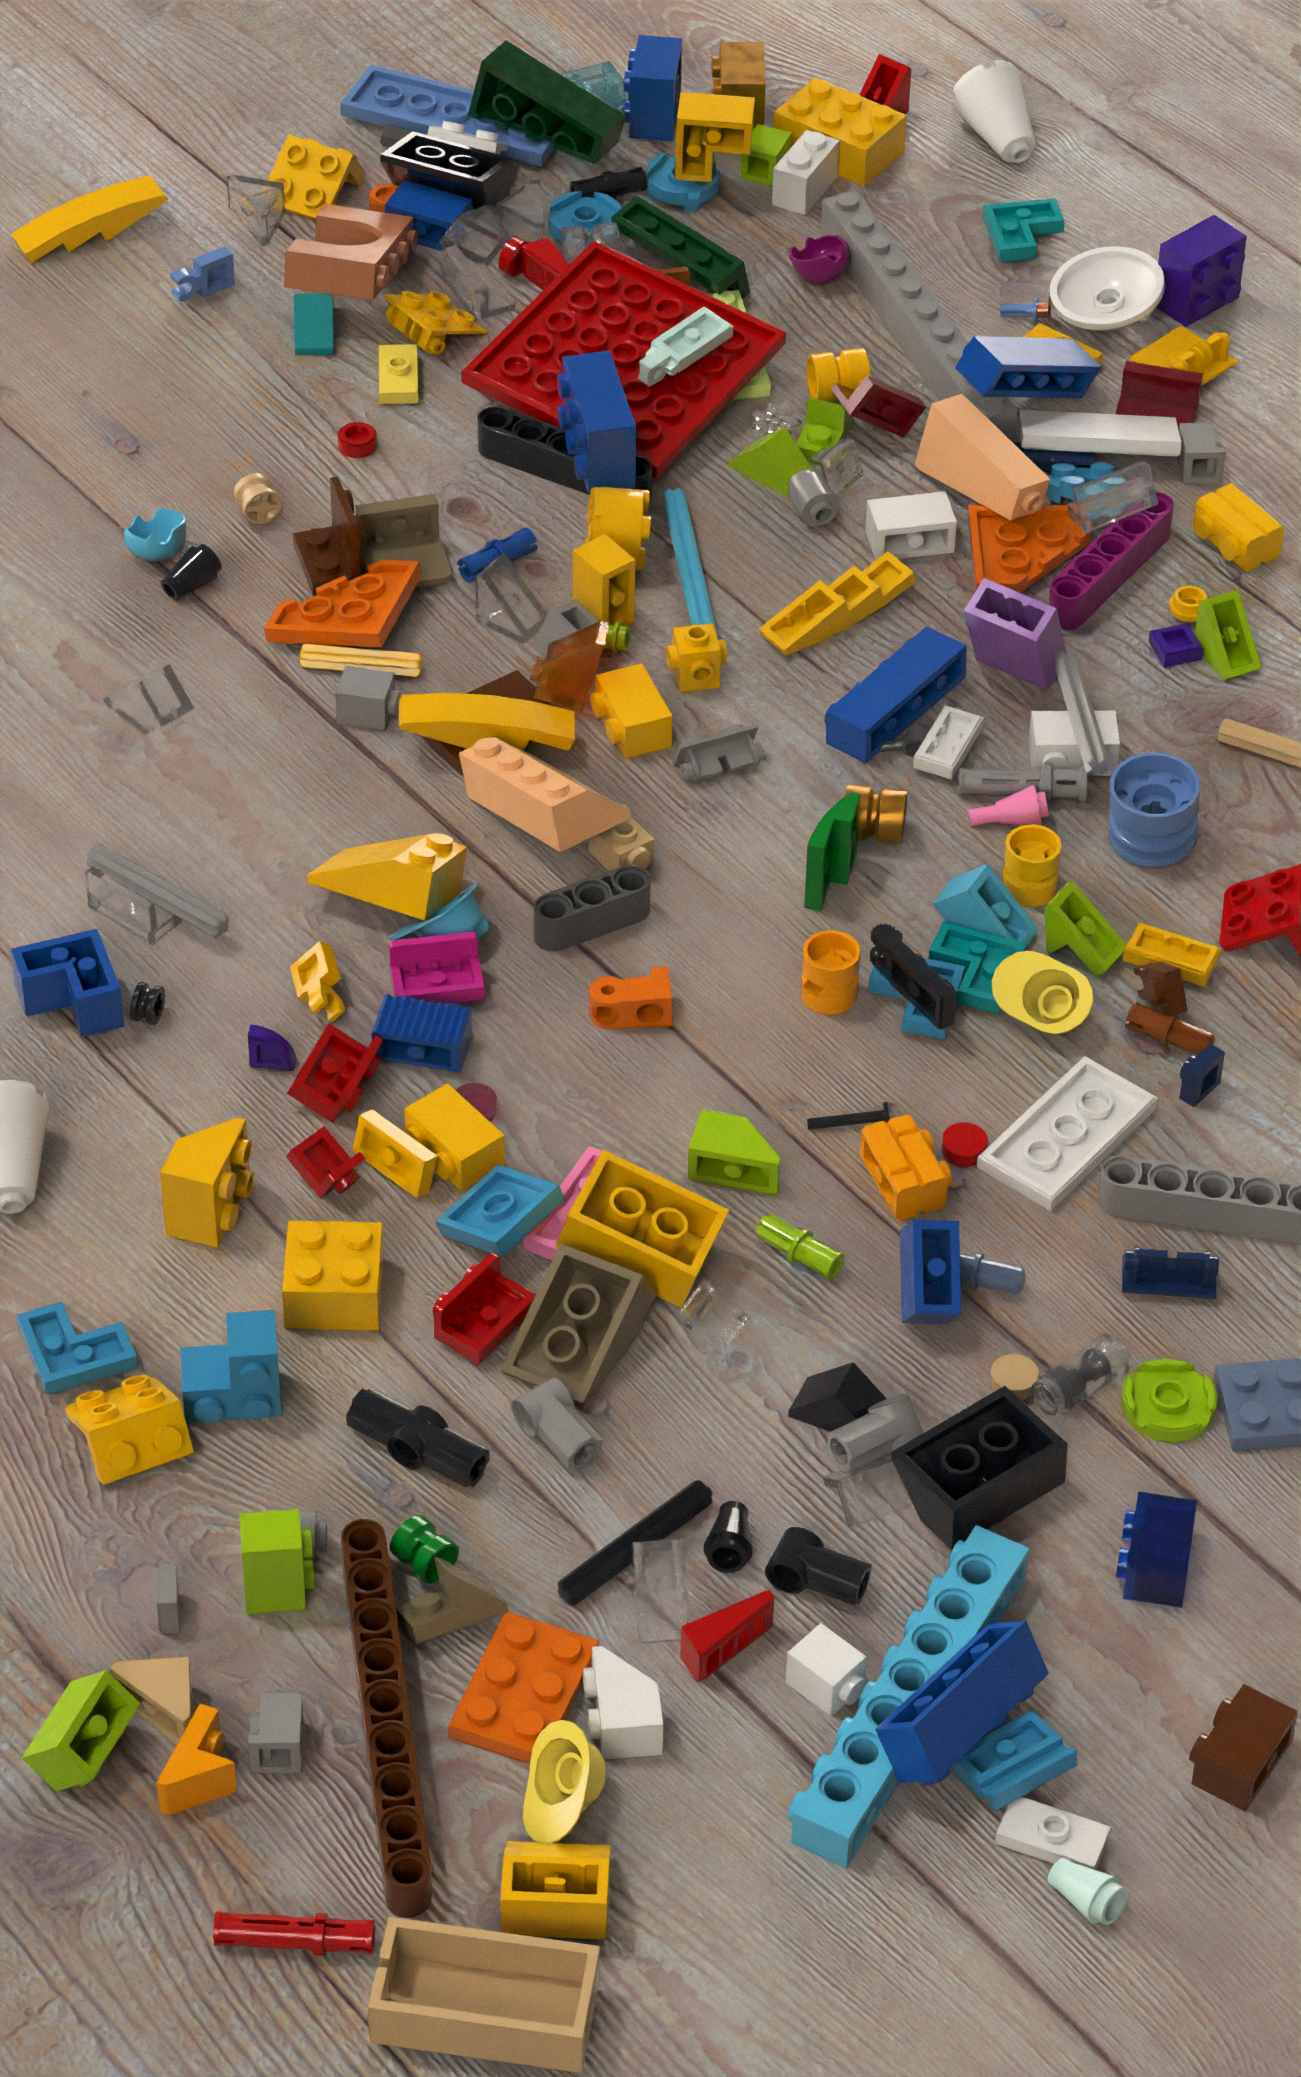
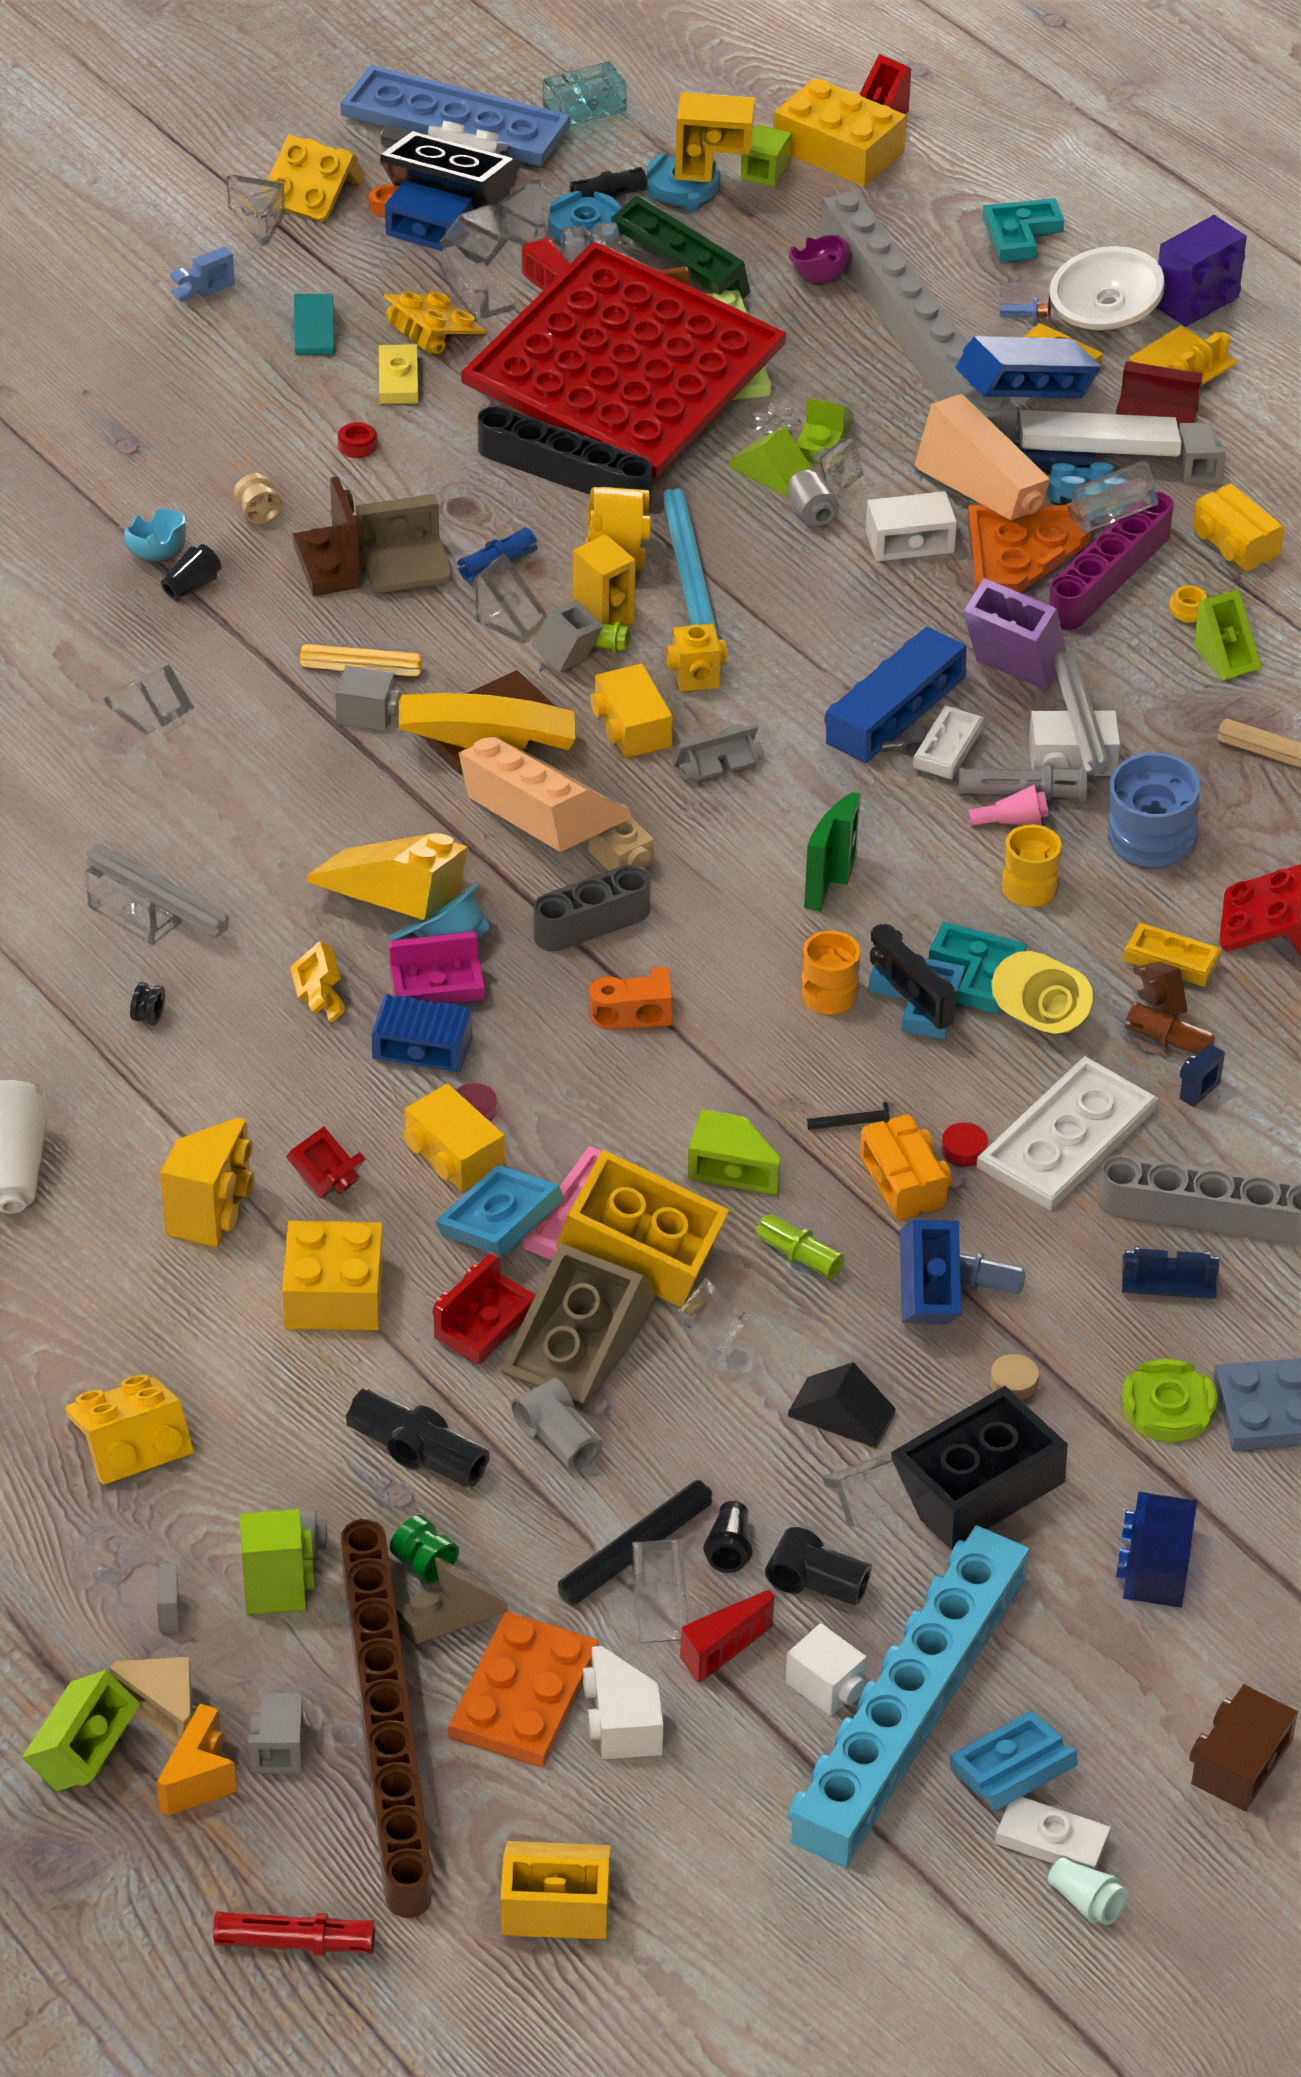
yellow slope [11,175,168,264] -> none
blue brick [11,929,124,1036] -> none
dark azure plate [16,1302,138,1395] -> none
dark azure brick [180,1310,281,1423] -> none
dark purple tile [248,1024,297,1071] -> none
orange plate [264,560,422,648] -> none
nougat arch [284,204,418,301] -> none
red bracket [286,1023,383,1122] -> none
yellow plate [352,1109,437,1199] -> none
tan piece [368,1916,600,2073] -> none
dark green wedge [468,40,626,164] -> none
red tile [498,236,529,277] -> none
light yellow piece [523,1720,606,1843] -> none
clear orange slope [530,621,609,712] -> none
blue brick [557,351,636,495] -> none
blue brick [623,35,682,141] -> none
light aqua hinge [638,307,733,386] -> none
pearl gold brick [711,42,766,130] -> none
yellow slope [759,551,917,656] -> none
white brick [772,130,840,215] -> none
yellow wheel [806,348,871,402] -> none
light grey piece [826,1393,923,1472] -> none
dark red panel [831,375,927,438] -> none
pearl gold wheel [845,784,908,845] -> none
blue brick [875,1621,1049,1785] -> none
medium azure slope [933,864,1039,947] -> none
white cone [952,60,1036,163] -> none
clear piece [1031,1333,1131,1416] -> none
lime slope [1044,880,1127,977] -> none
dark purple tile [1149,623,1203,668] -> none

